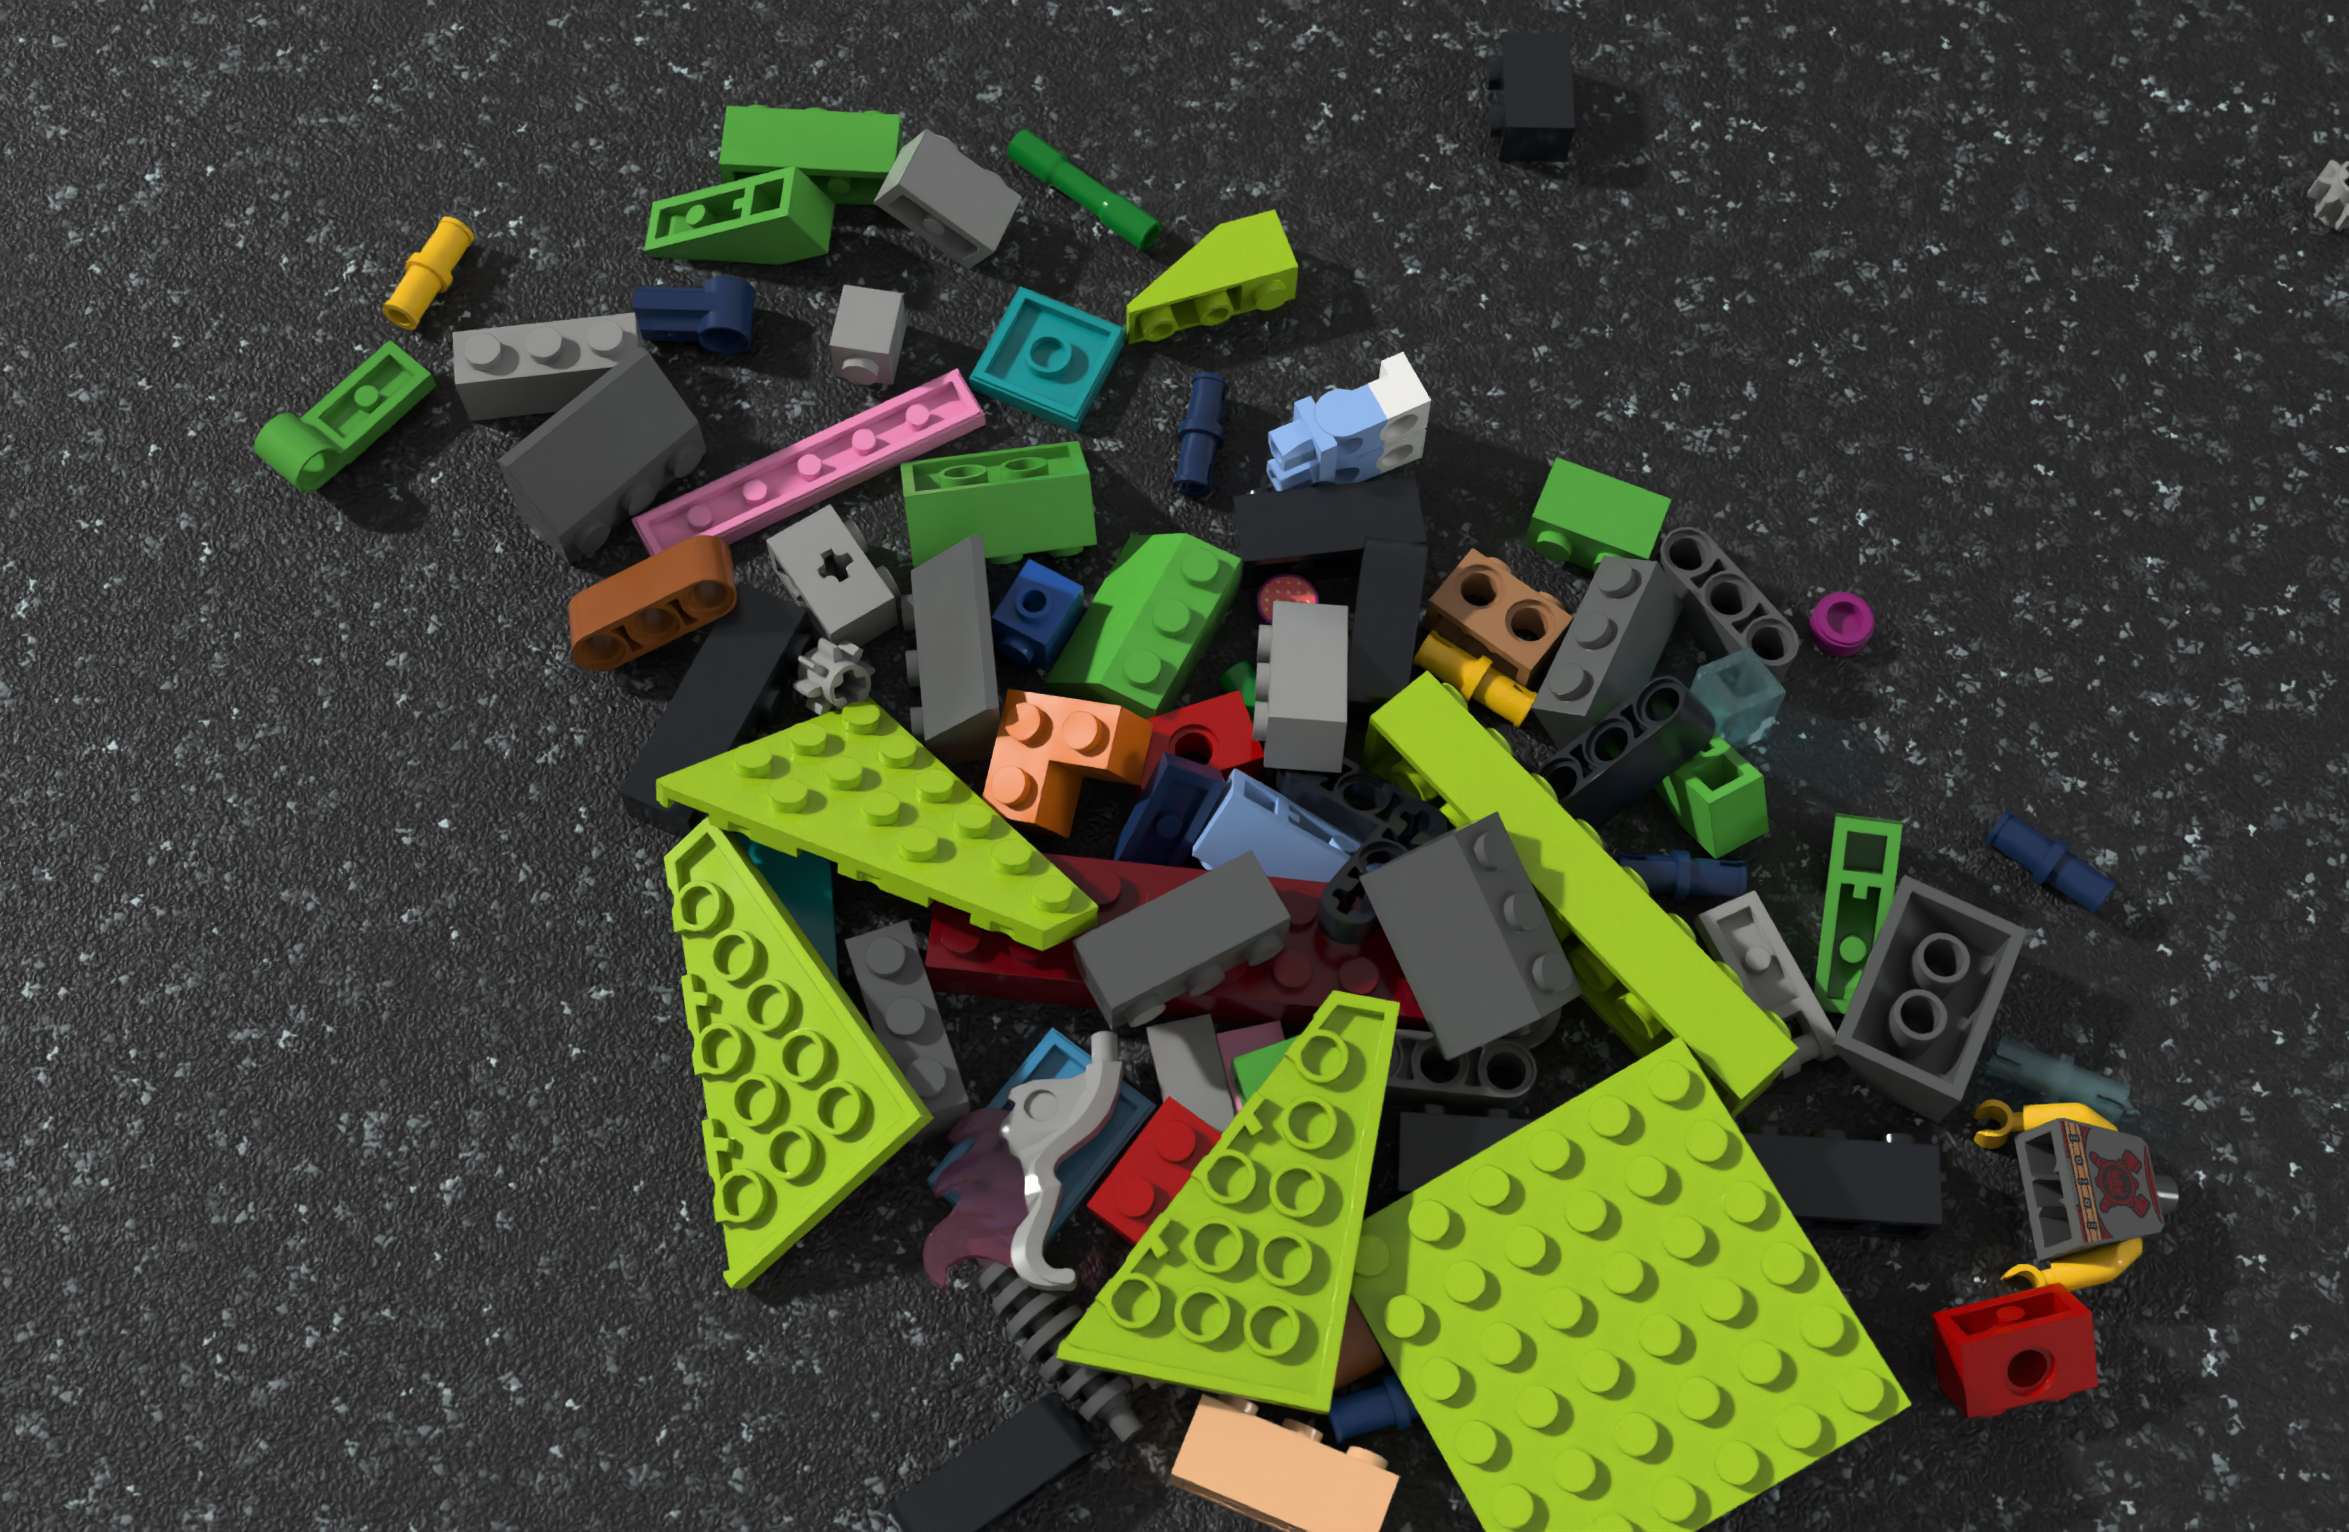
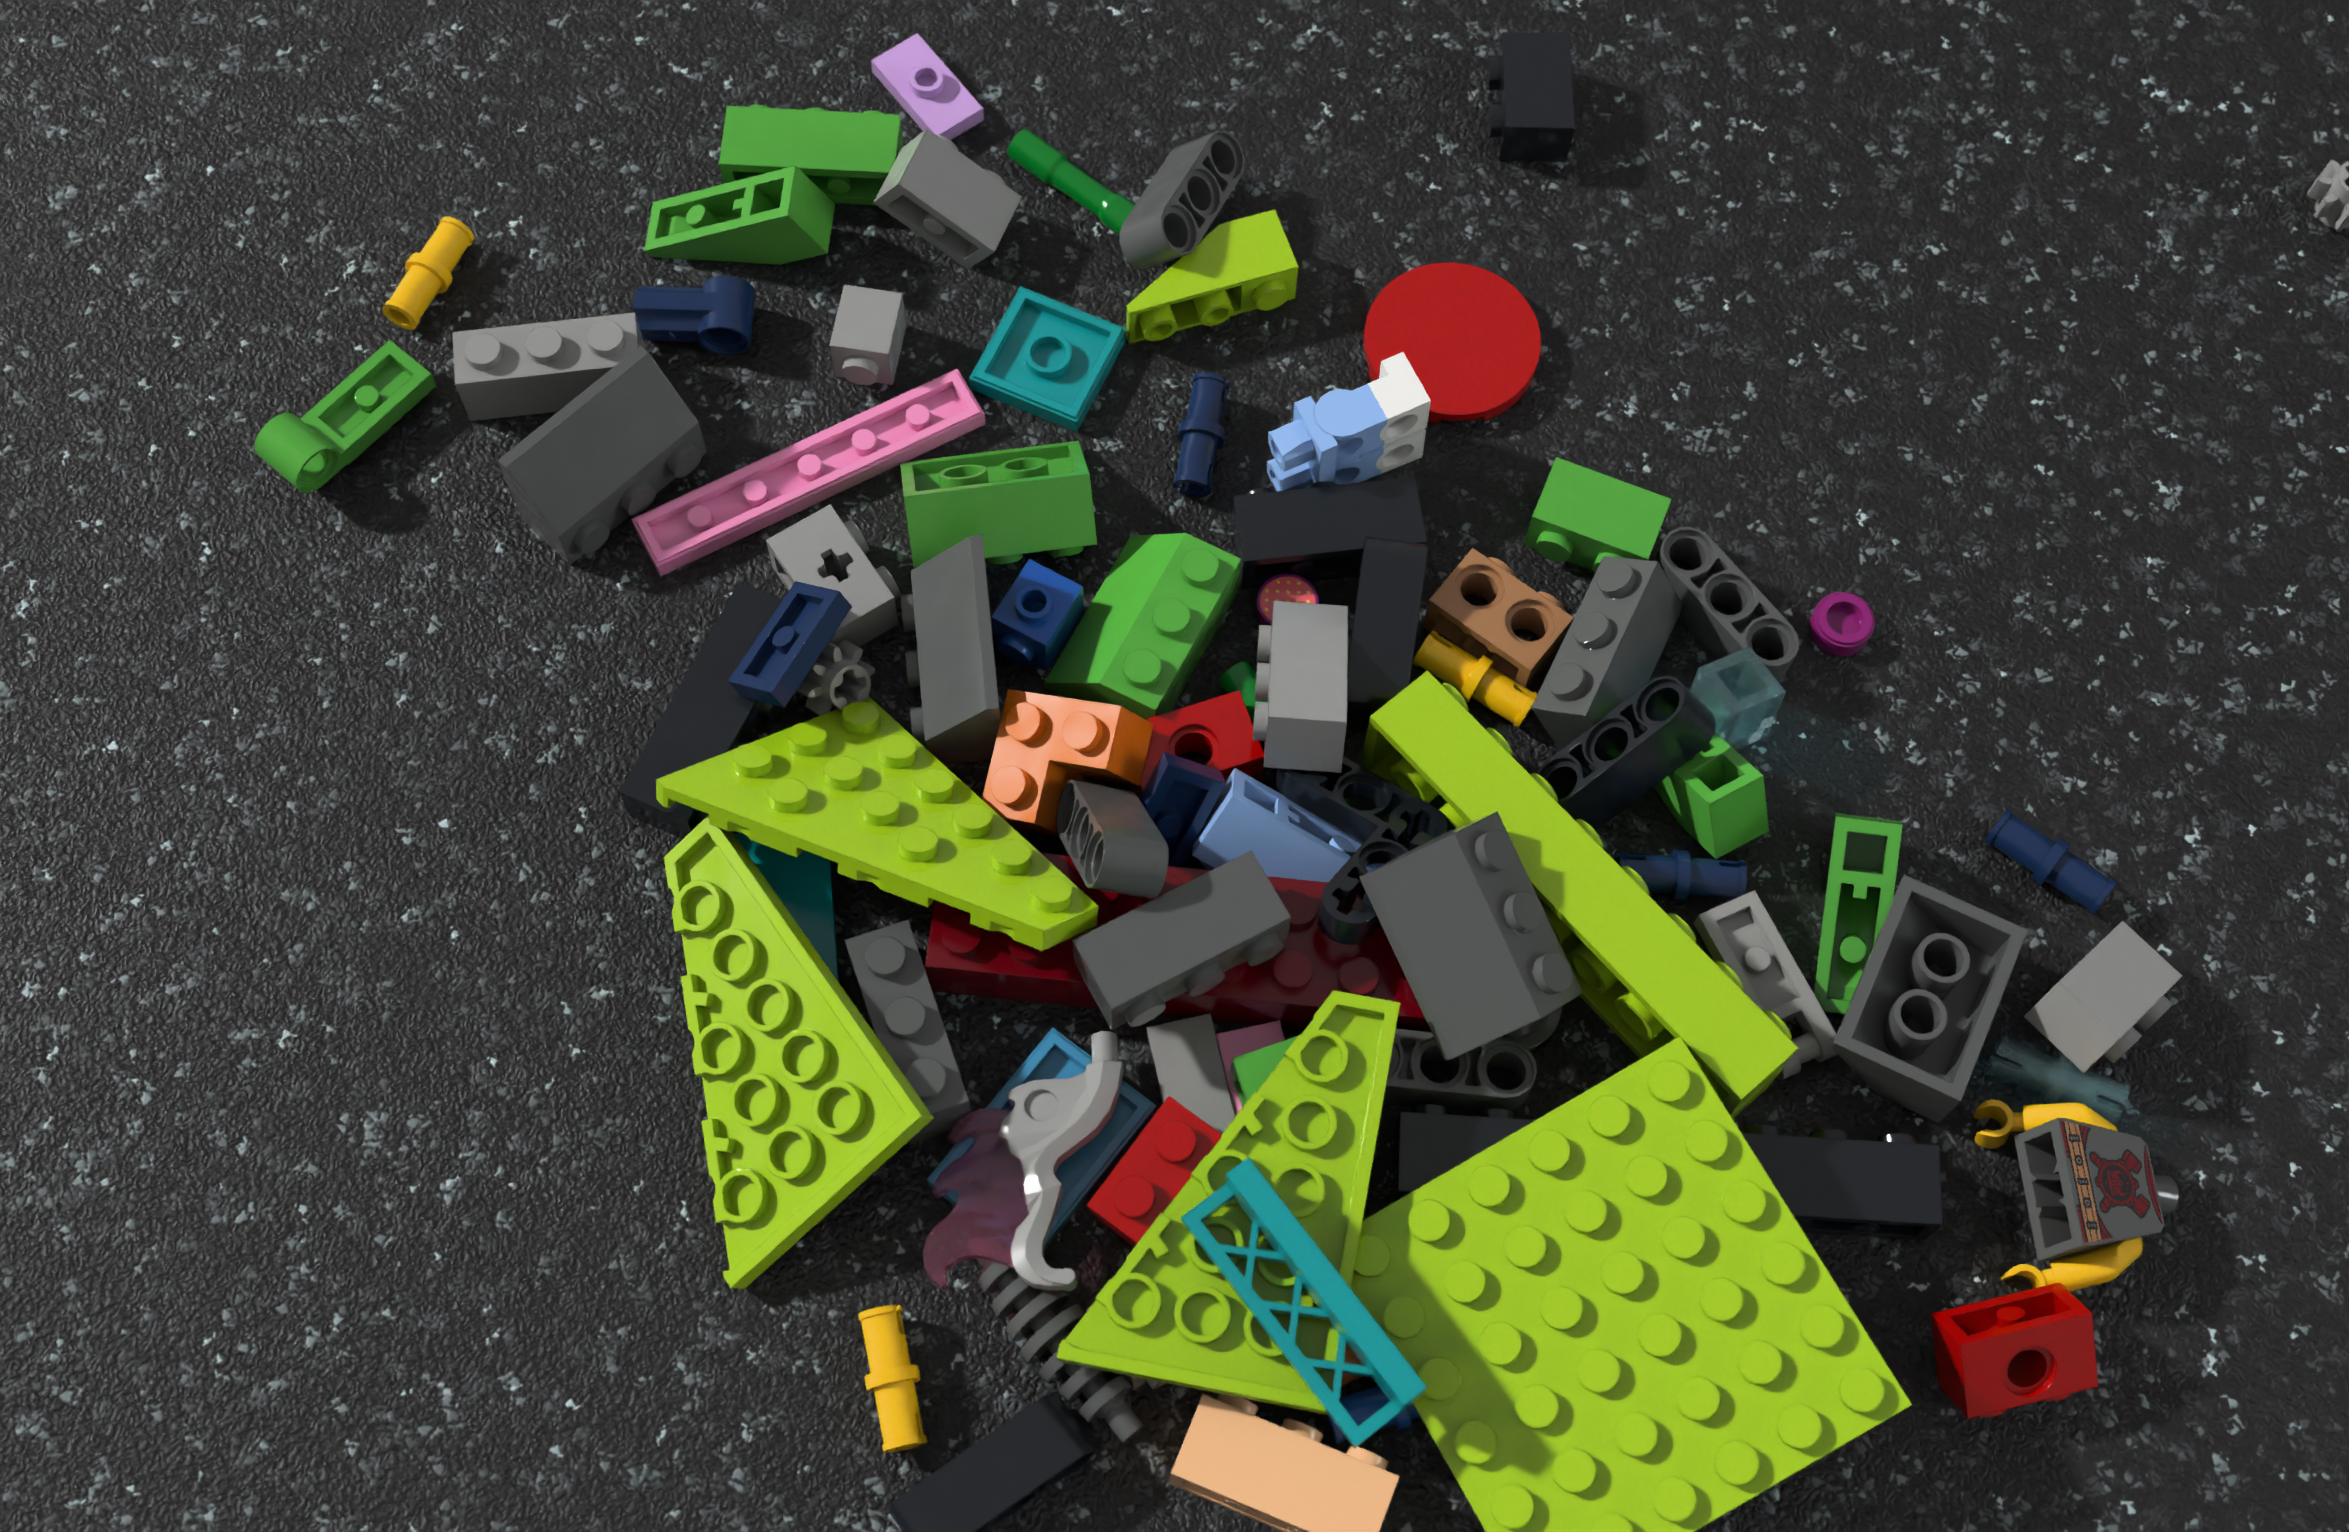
dark orange beam [568,535,737,672] -> none
none -> dark blue plate [728,581,852,708]
none -> yellow pin [858,1305,928,1453]
none -> lavender plate [871,33,984,140]
none -> dark grey beam [1056,779,1169,899]
none -> dark grey beam [1119,130,1245,270]
none -> teal fence [1181,1157,1427,1448]
none -> red tile [1363,263,1541,424]
none -> light grey brick [2024,921,2182,1073]

